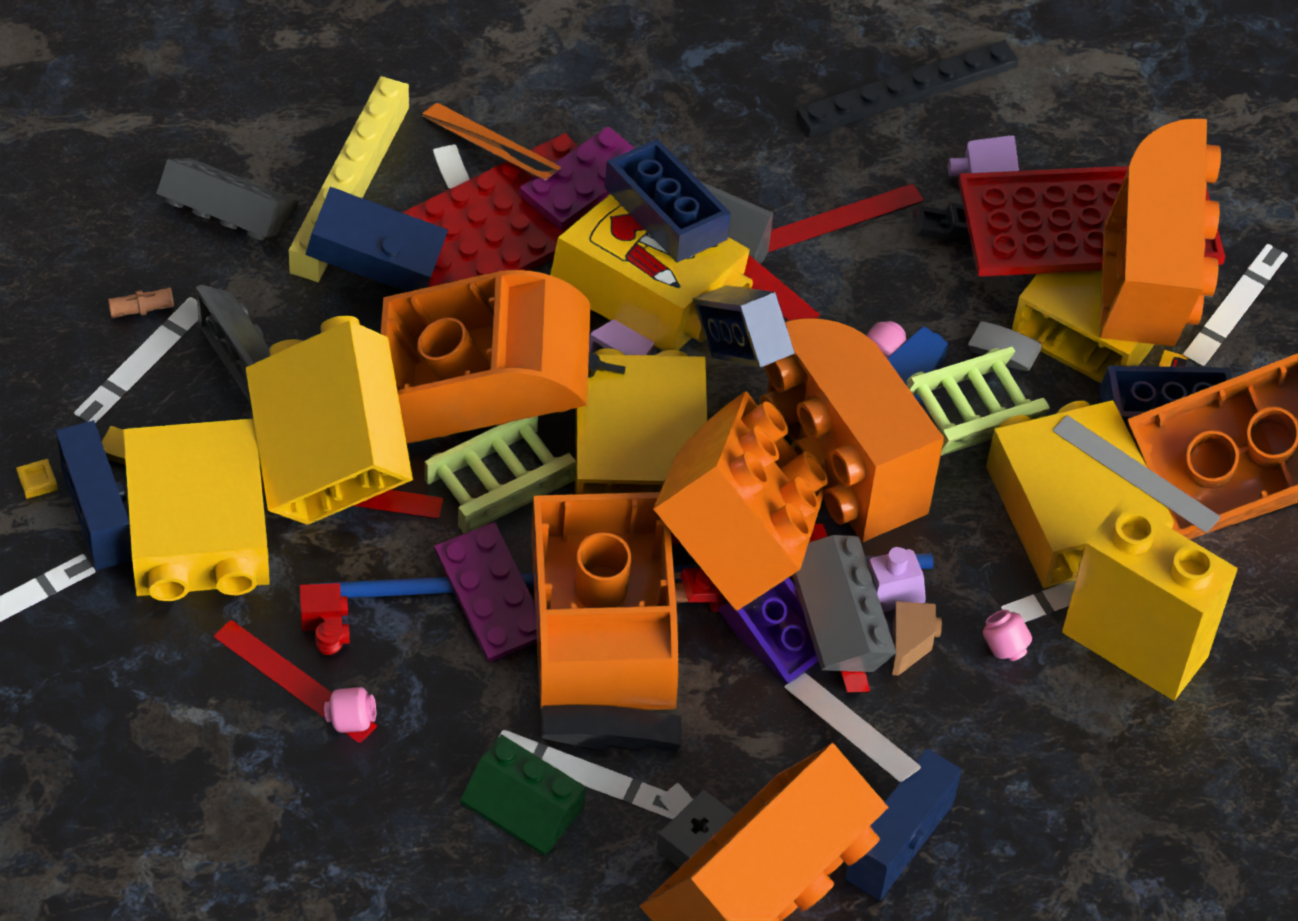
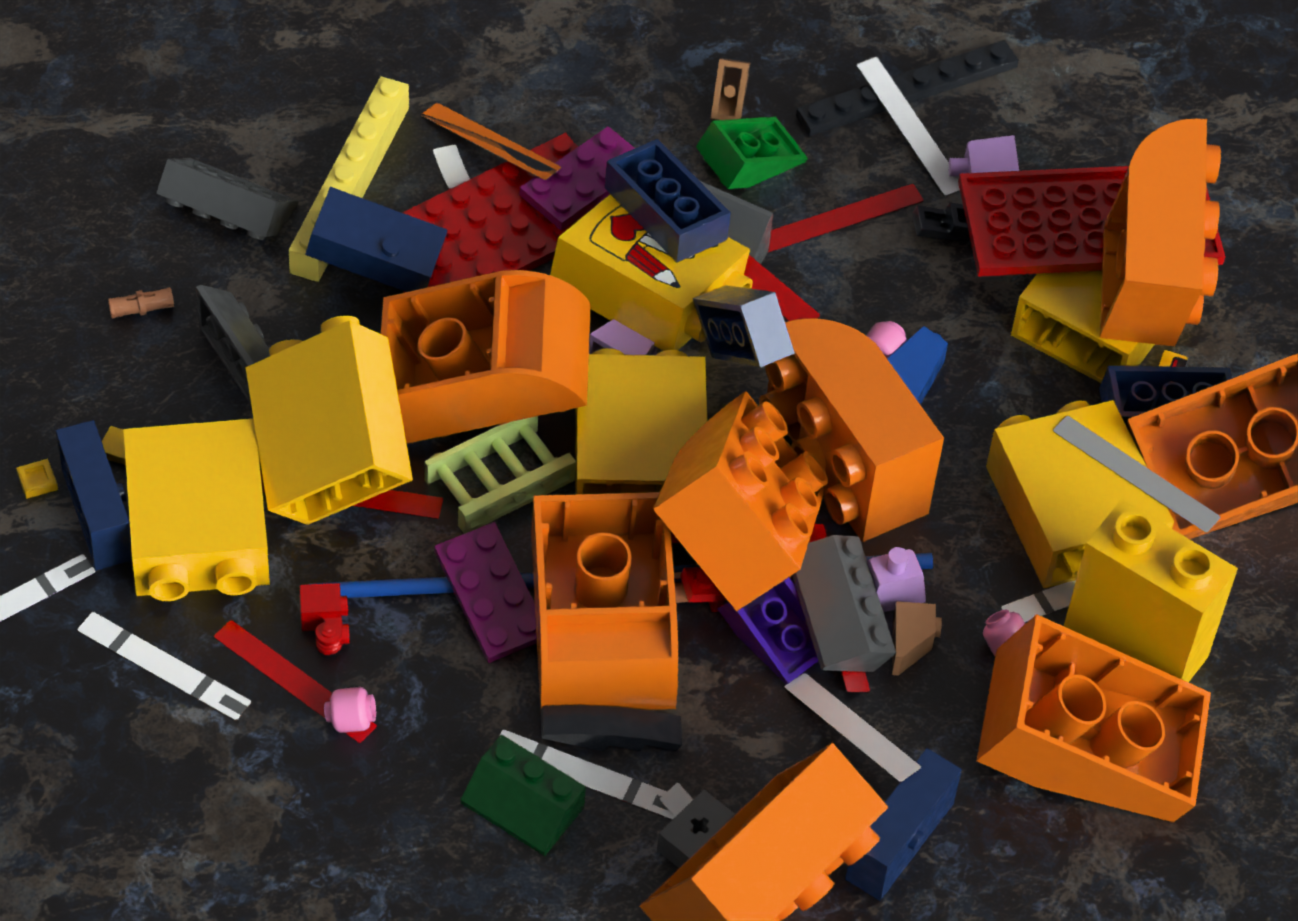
white sticker [74,297,198,423] -> none
black hand [588,352,626,378] -> none
yellowish green fence [906,346,1050,456] -> none
light grey slope [968,321,1042,371] -> none
white sticker [1183,244,1288,366] -> none
none -> white sticker [78,612,251,720]
none -> green slope [696,117,808,189]
none -> medium nougat slope [711,58,750,120]
none -> white sticker [857,57,960,196]
none -> orange slope [976,614,1211,822]

